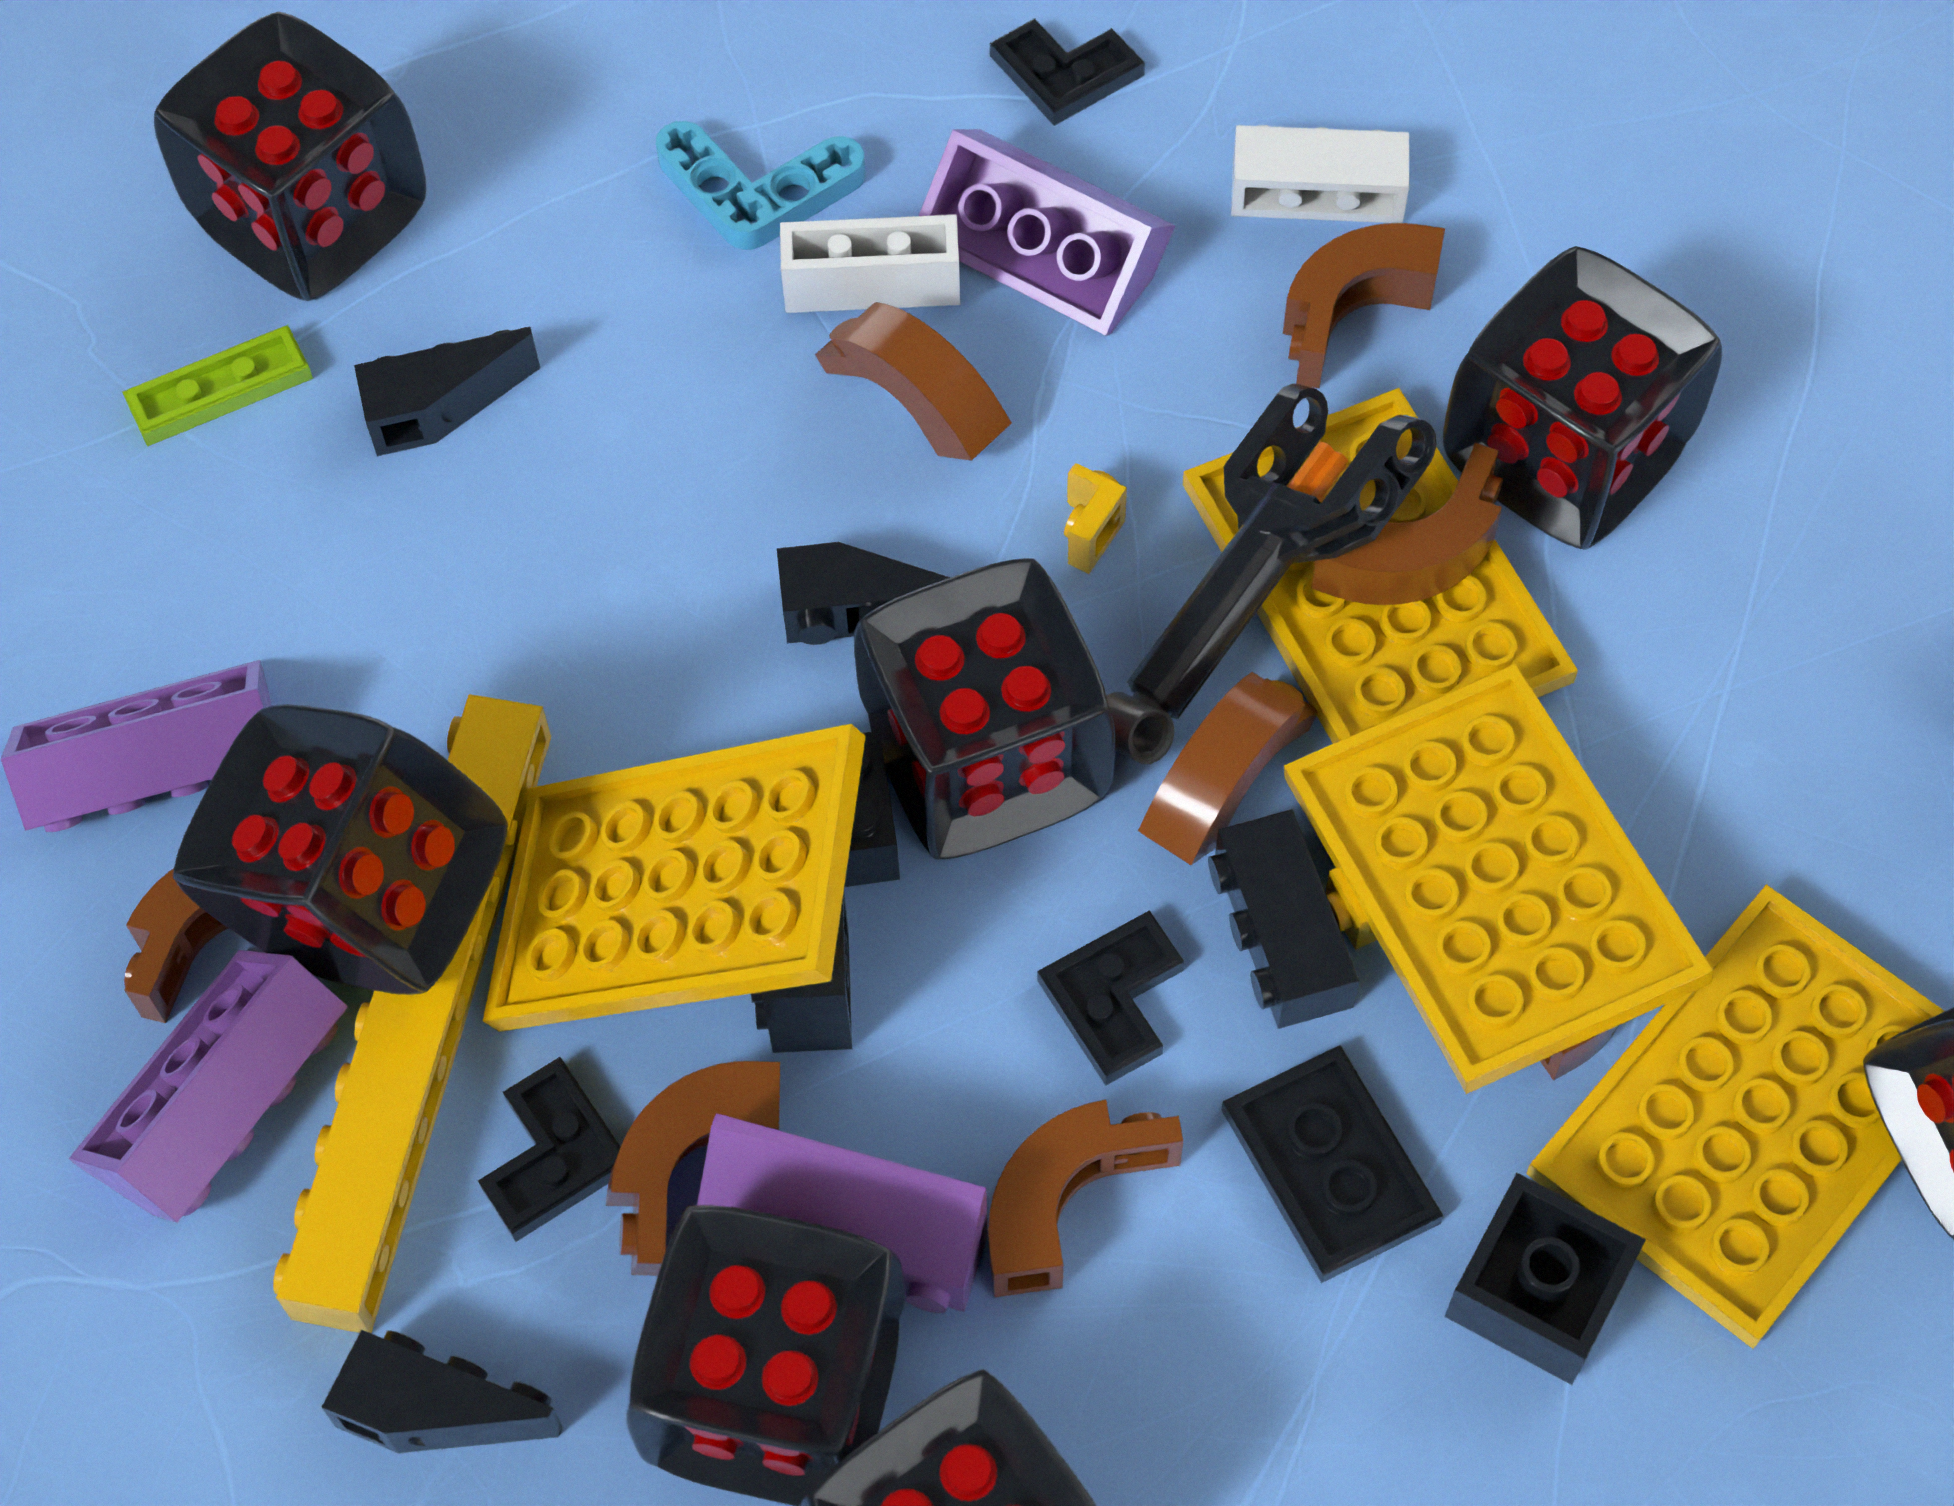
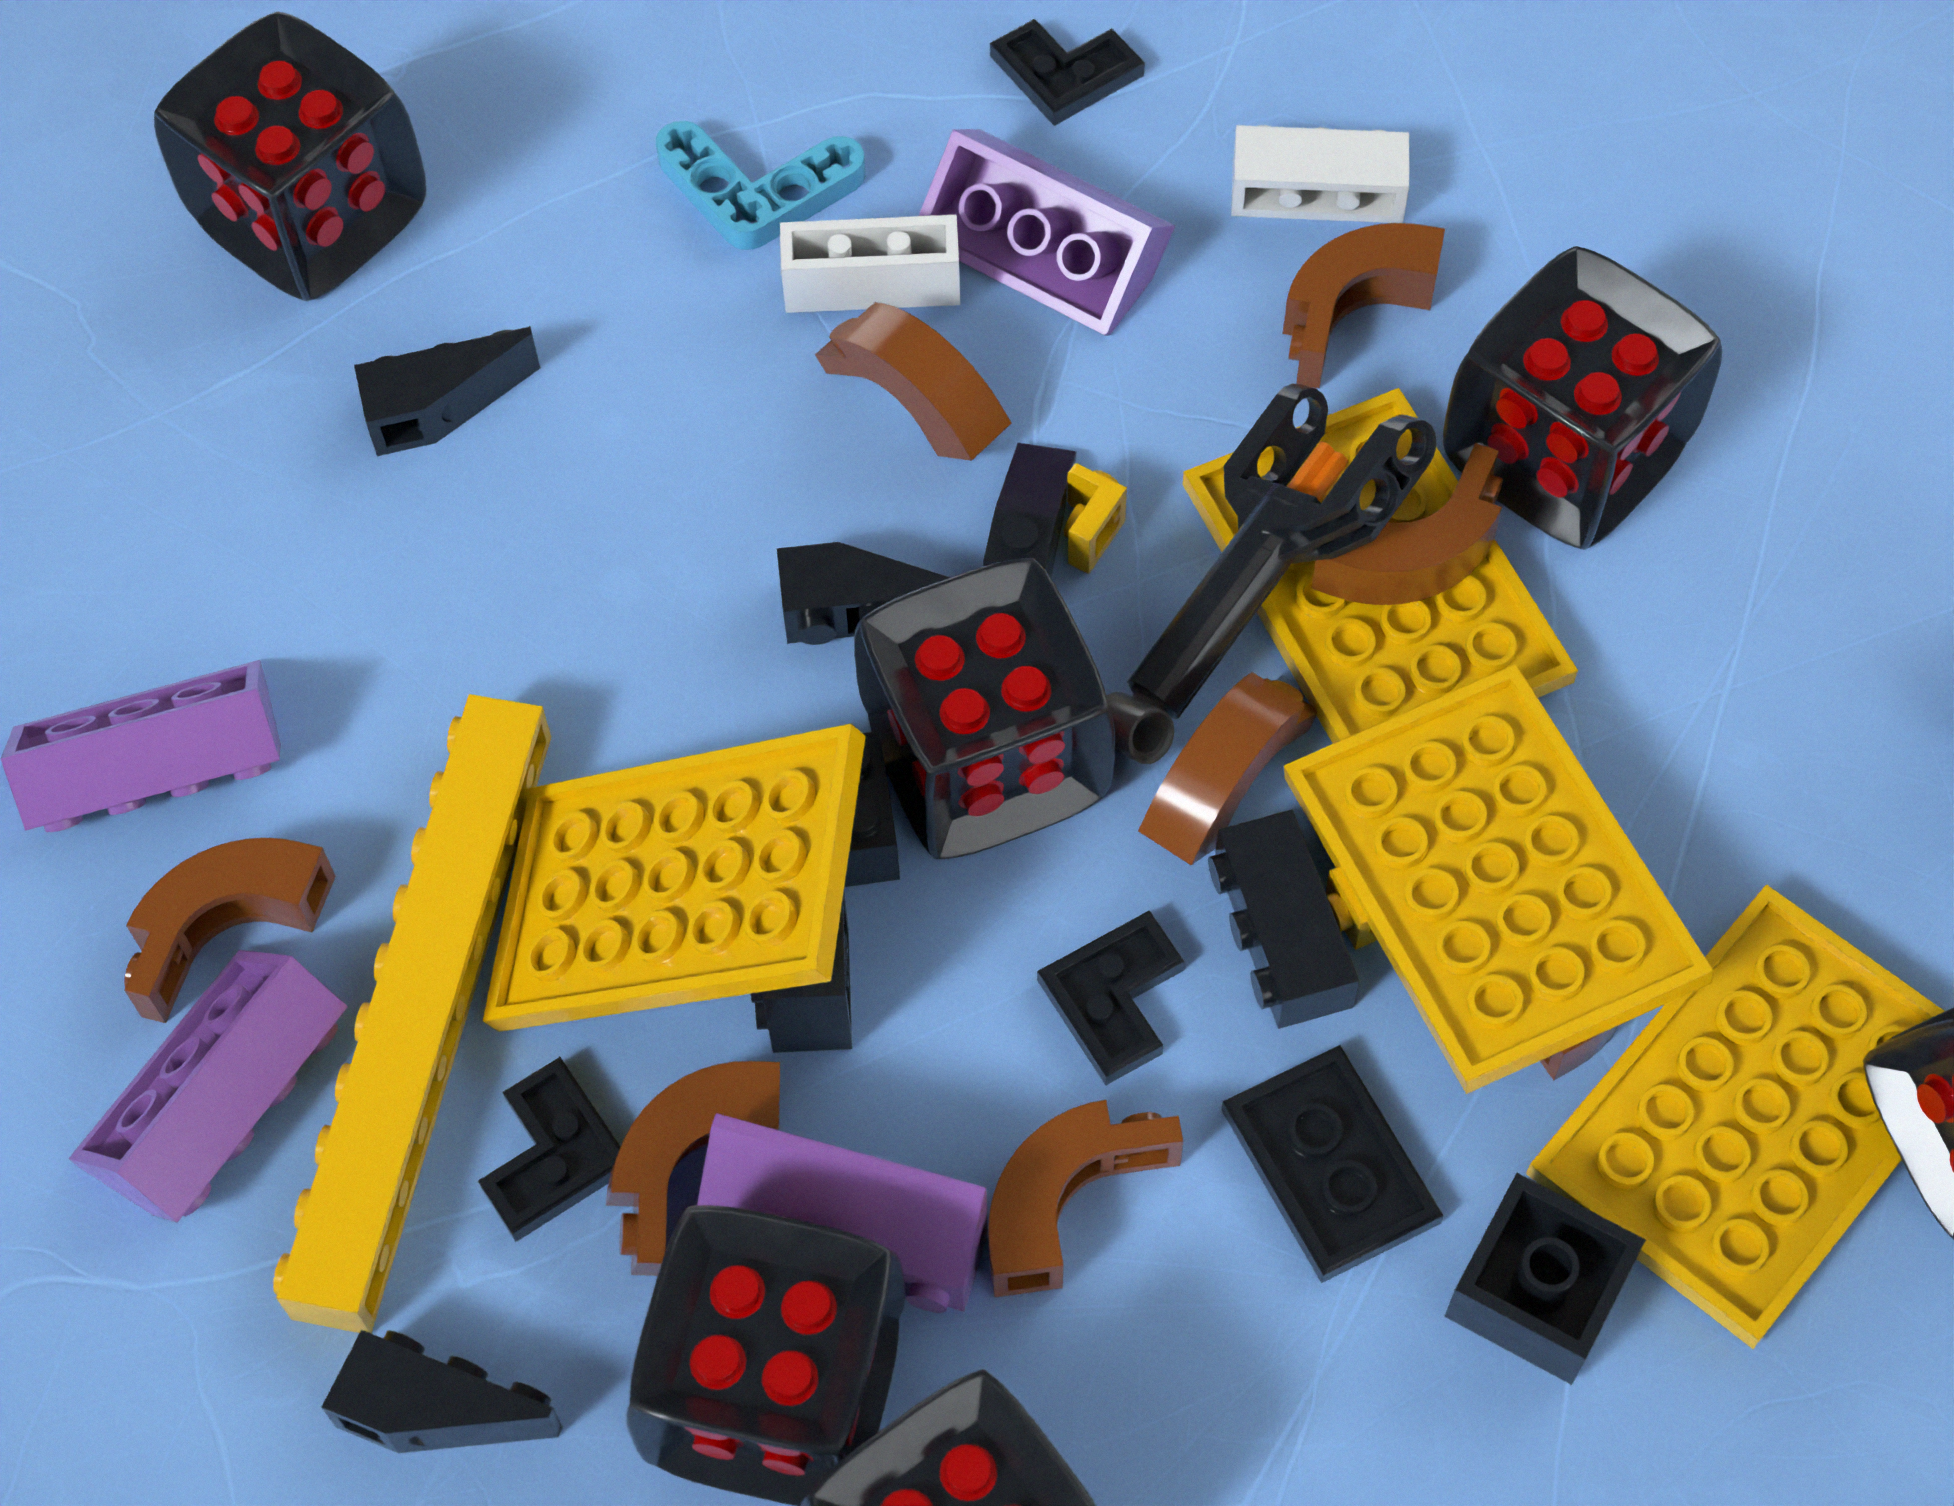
lime tile [122,325,313,447] -> none
black piece [173,704,508,995] -> none
none -> black slope [983,443,1077,578]

